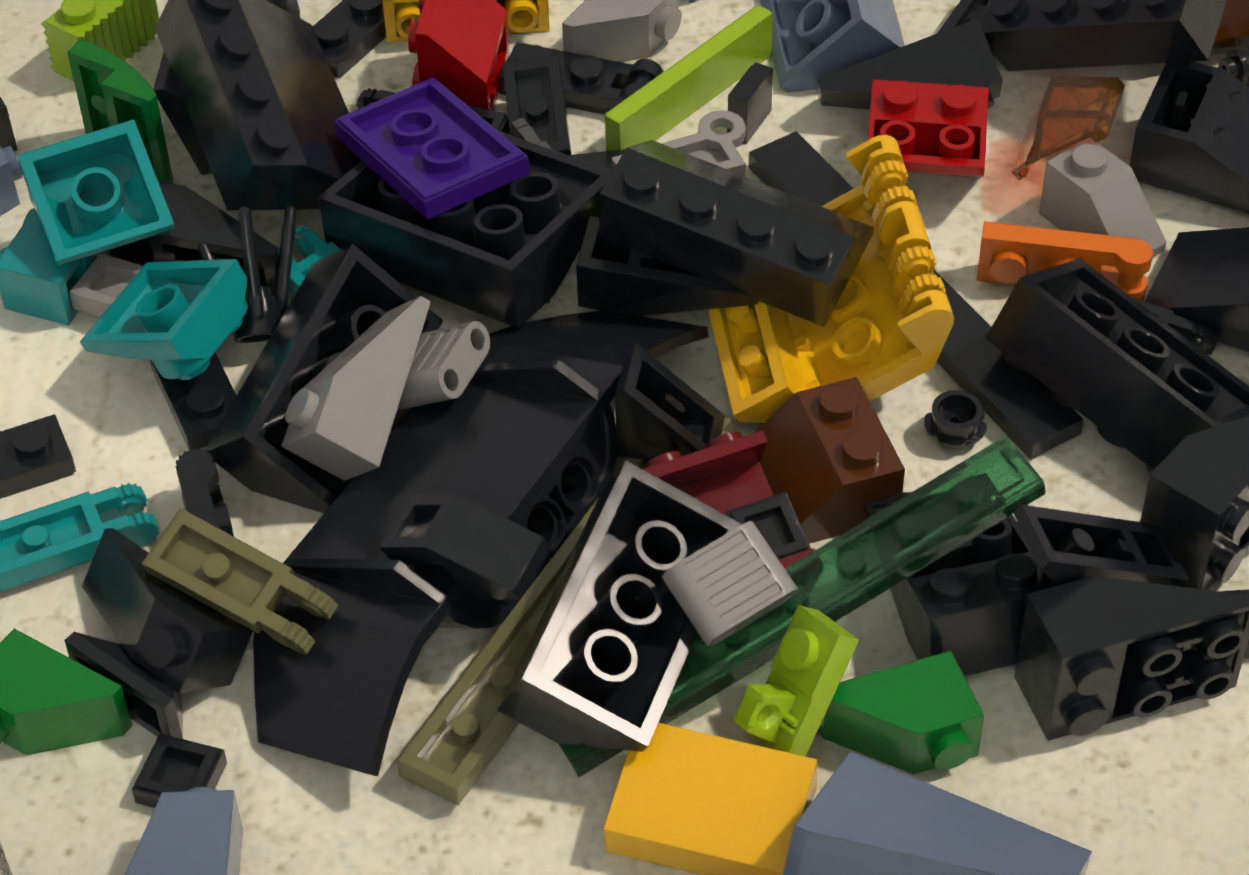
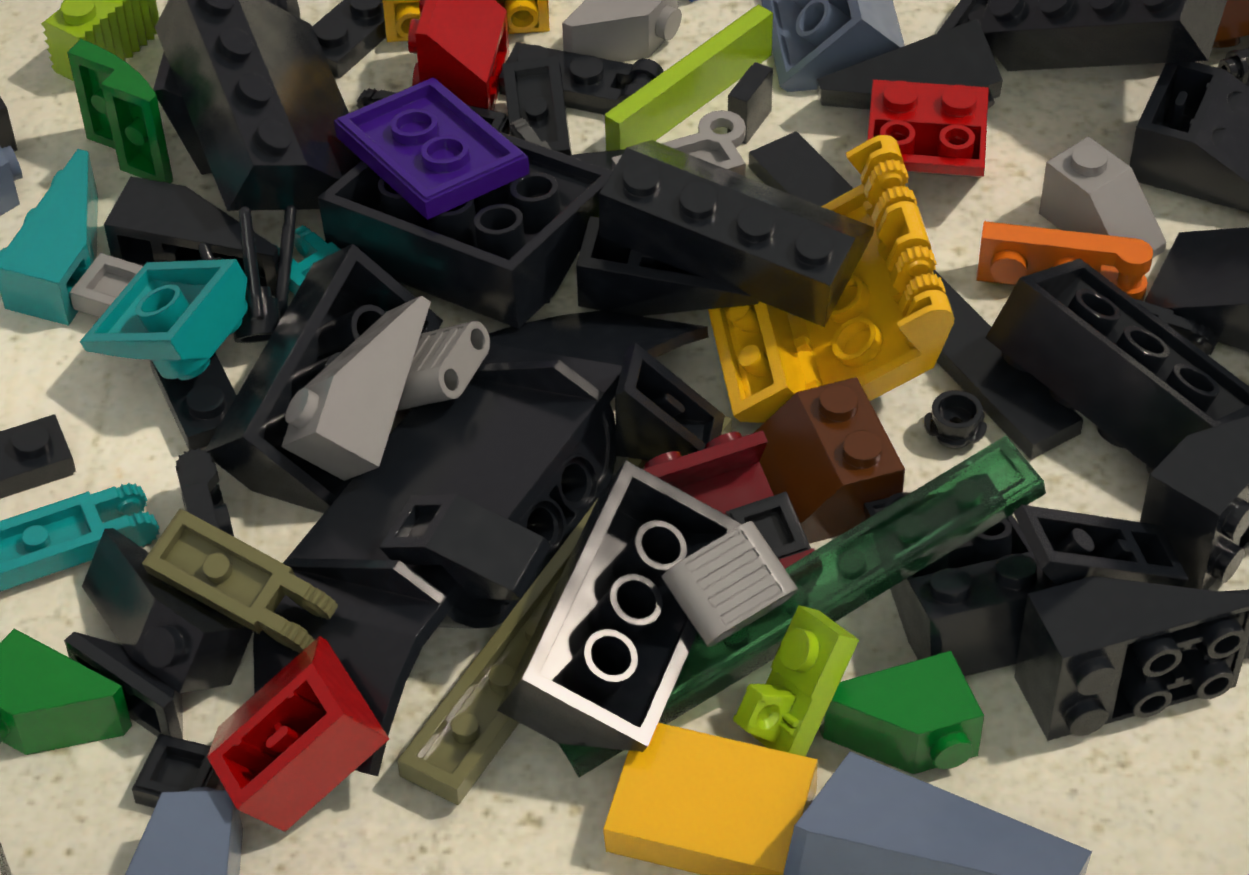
teal slope [17,120,175,266] -> none
clear orange slope [1011,77,1125,180] -> none
none -> red slope [207,636,389,832]

